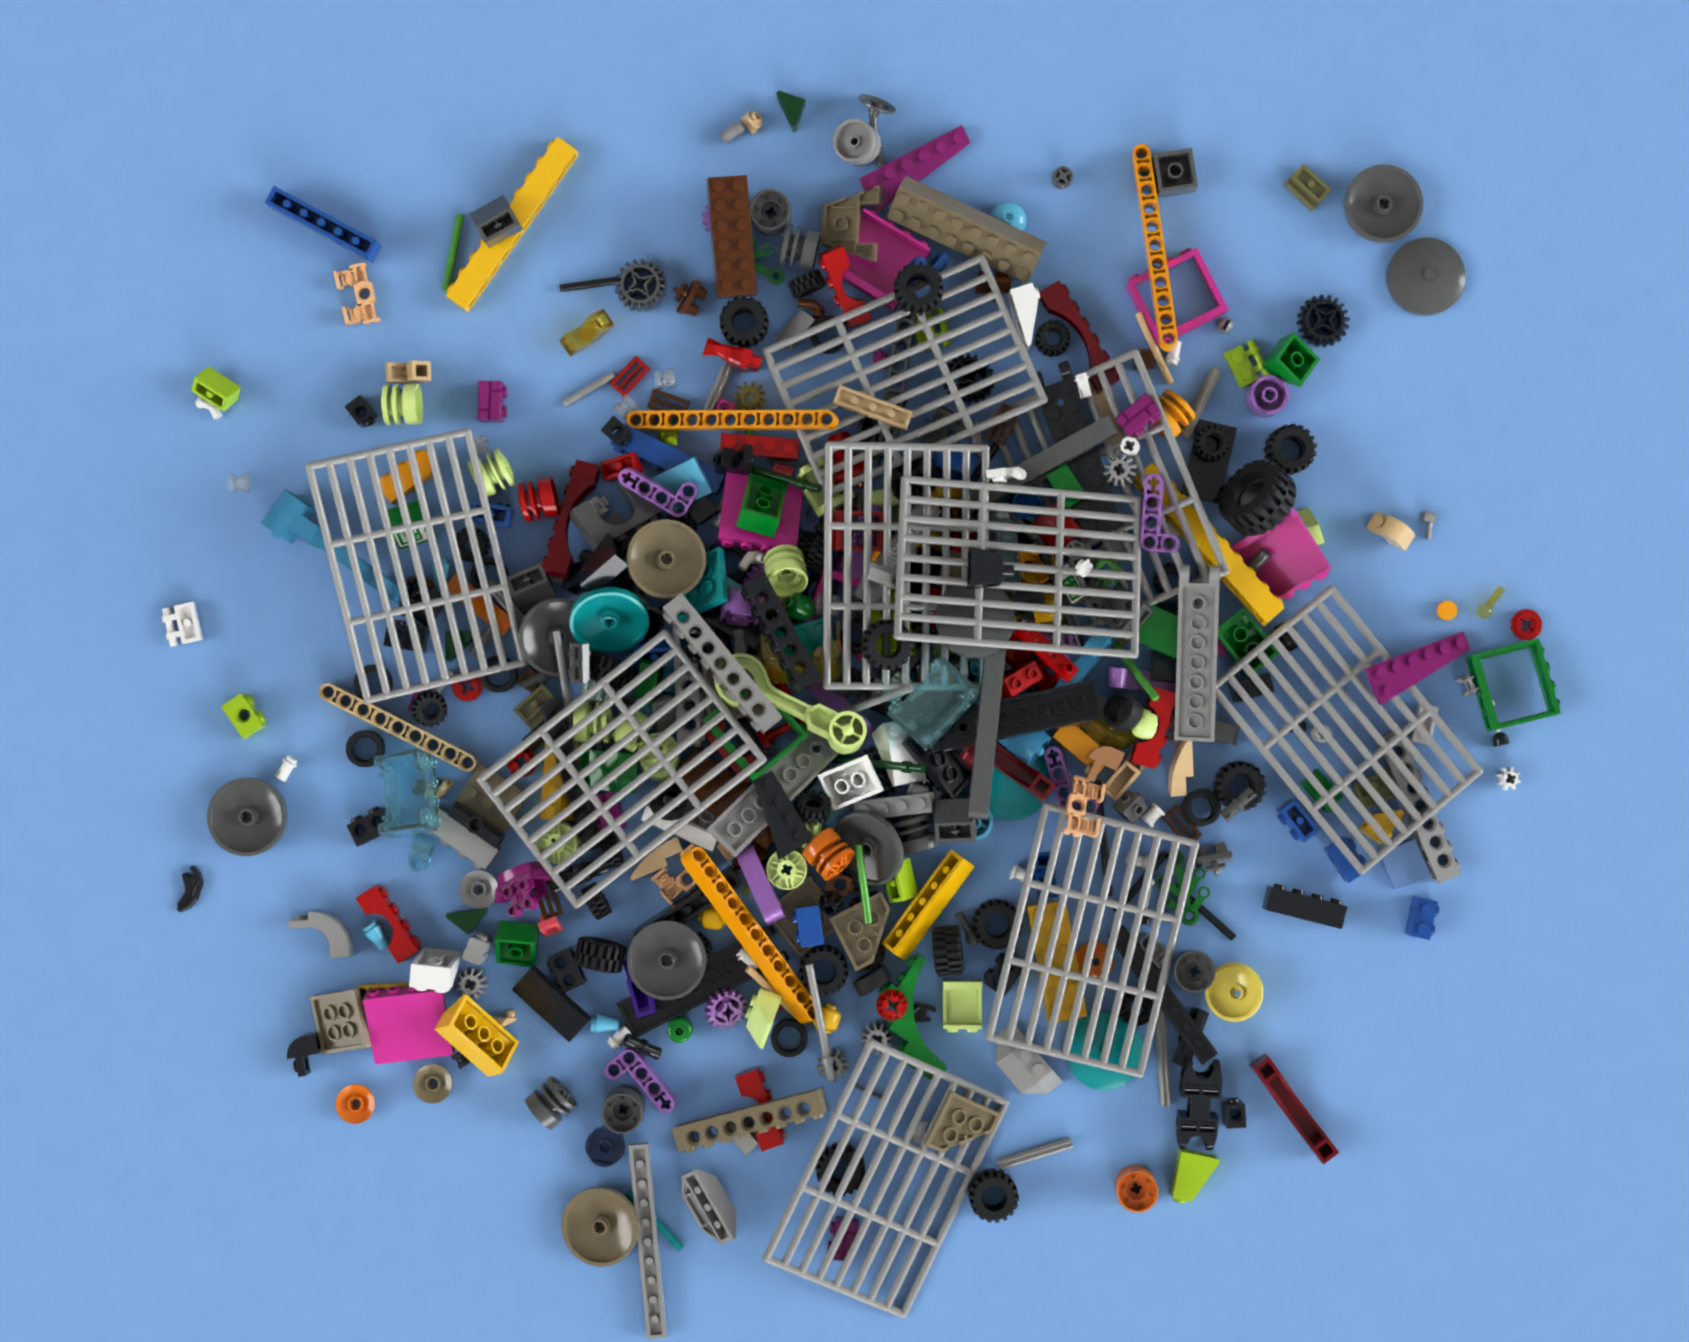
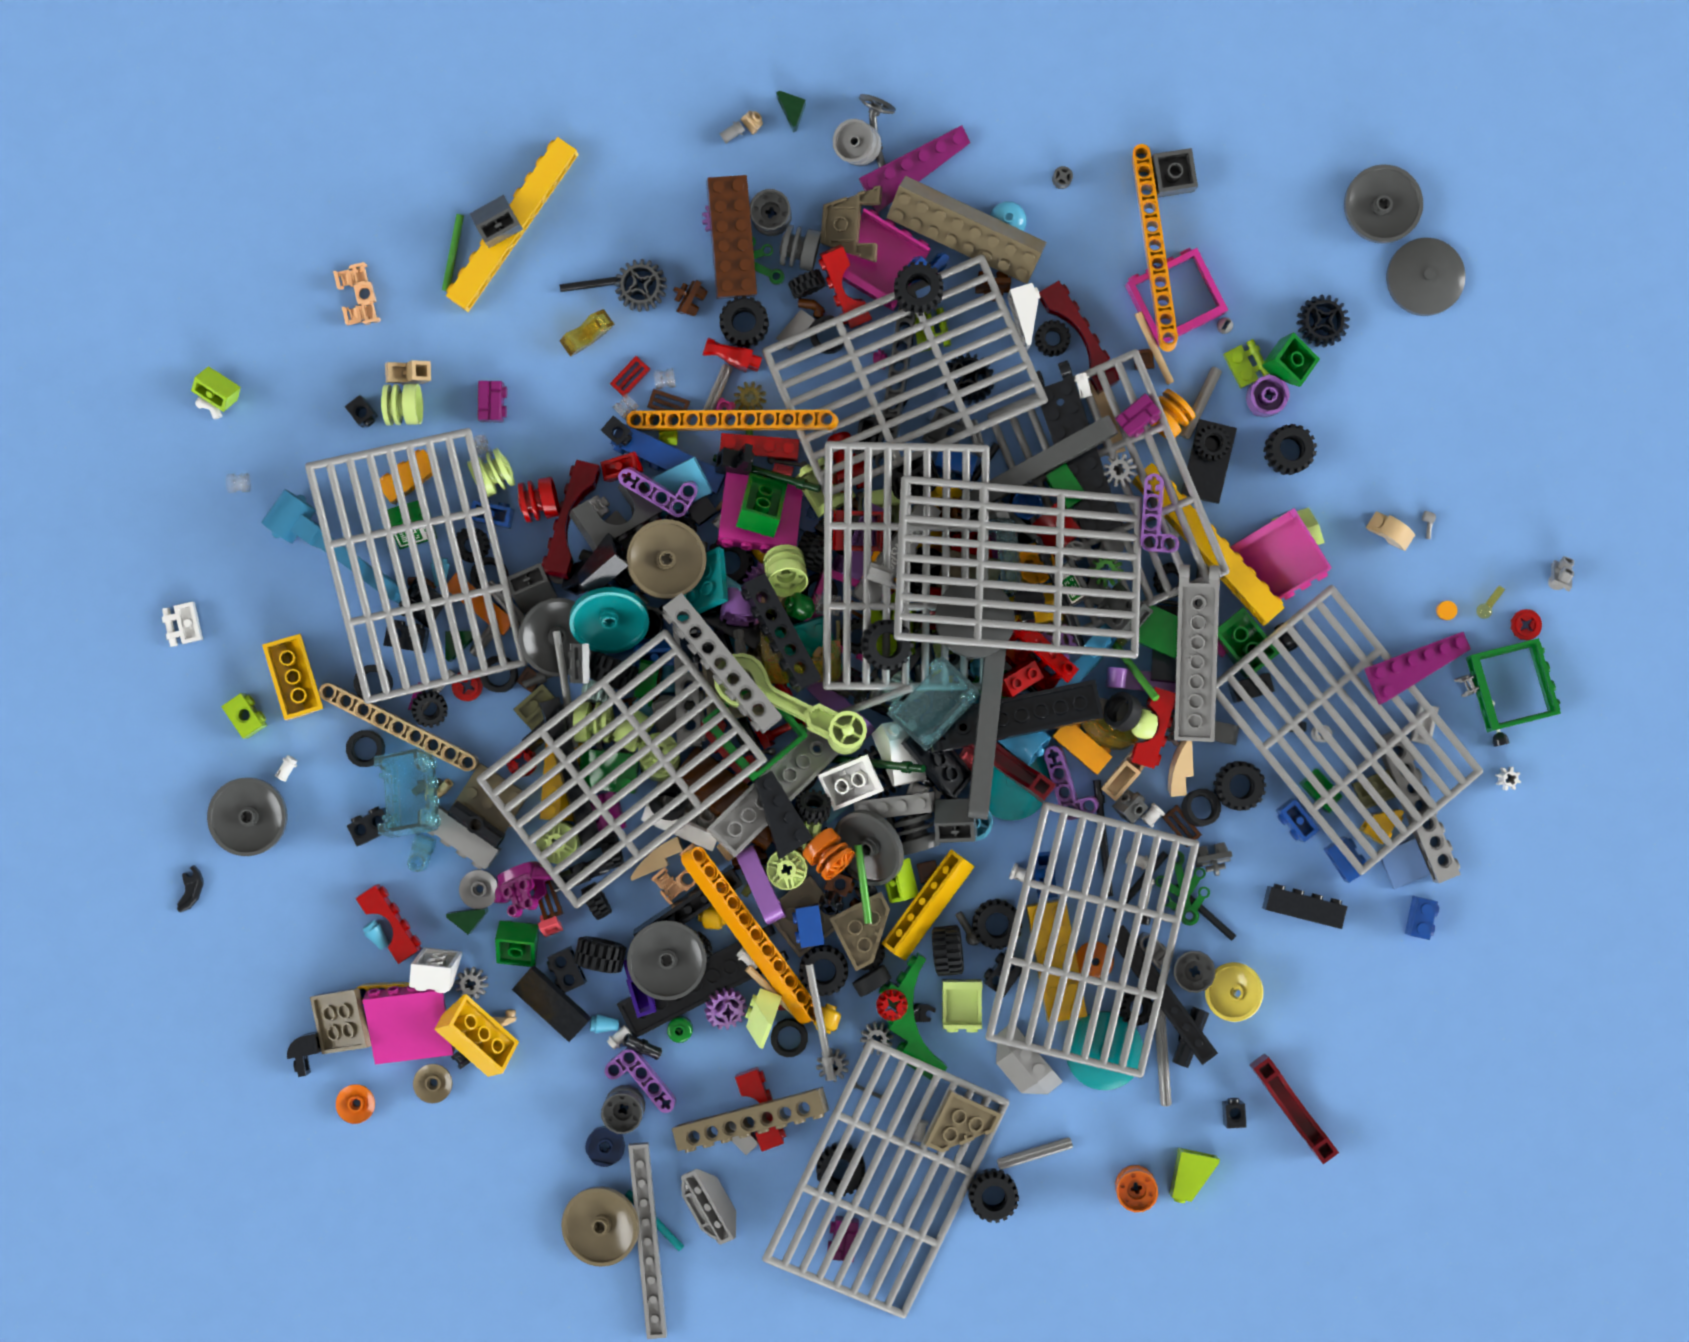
blue brick [265,186,382,263] -> none
light grey arch [289,910,354,958] -> none
light grey brick [462,931,494,965] -> none
dark grey wheel [525,1076,578,1130] -> none
light grey bar [562,371,615,407] -> none
white arm [738,551,765,571] -> none
tan tile [833,385,913,431] -> none
black torso [967,547,1014,589] -> none
reddish brown tile [986,403,1019,447] -> none
white plate [986,467,1027,484] -> none
light nougat piece [1062,775,1106,838] -> none
white plate [1075,559,1093,577] -> none
medium nougat brick [1084,746,1125,782] -> none
white bush [1120,437,1140,456] -> none
white pin [1165,340,1182,366] -> none
black piece [1175,1058,1222,1150] -> none
black tyre [1218,459,1296,536] -> none
dark grey pin [1219,786,1257,822] -> none
dark grey pin [1247,548,1271,573] -> none
olive plate [1283,164,1332,212] -> none
none -> yellow slope [262,633,324,721]
none -> reddish brown tile [916,860,937,883]
none -> light grey hips [1548,556,1574,591]

